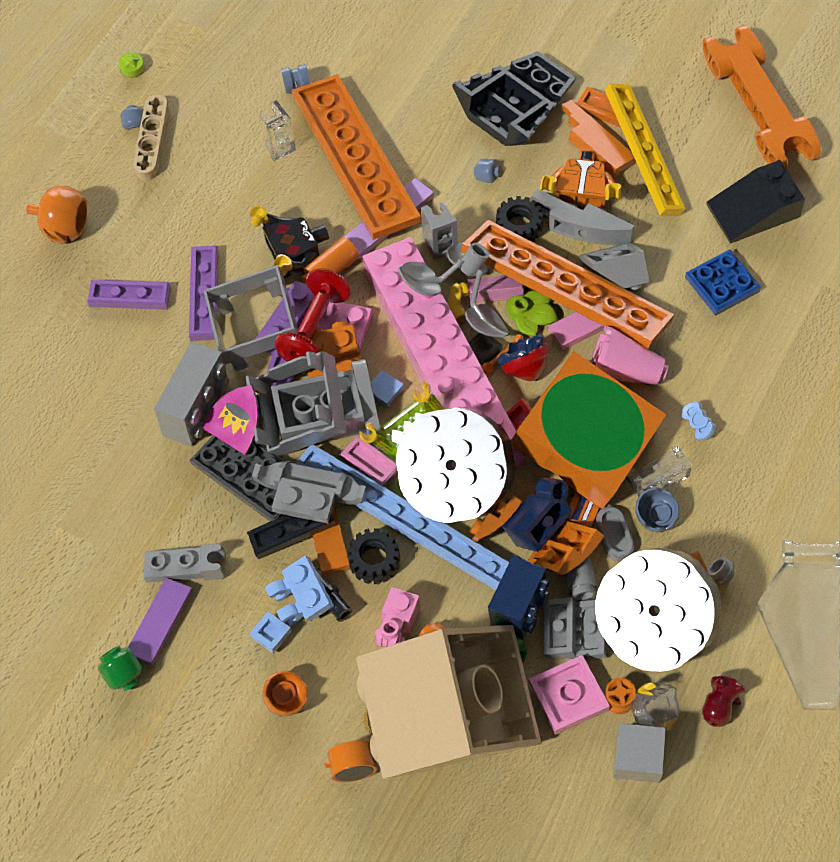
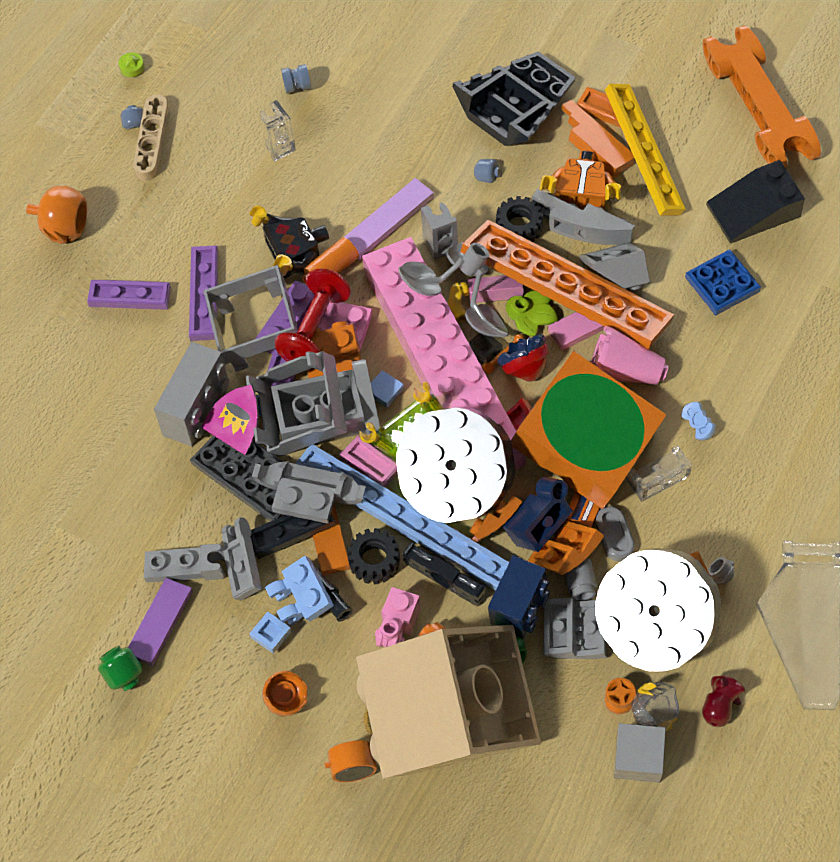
orange plate [292,74,421,240] -> none
bright pink plate [529,655,610,734] -> none
sand blue hair [635,487,680,533] -> none
none -> light grey hinge [221,517,262,601]
none -> black piece [403,542,486,606]

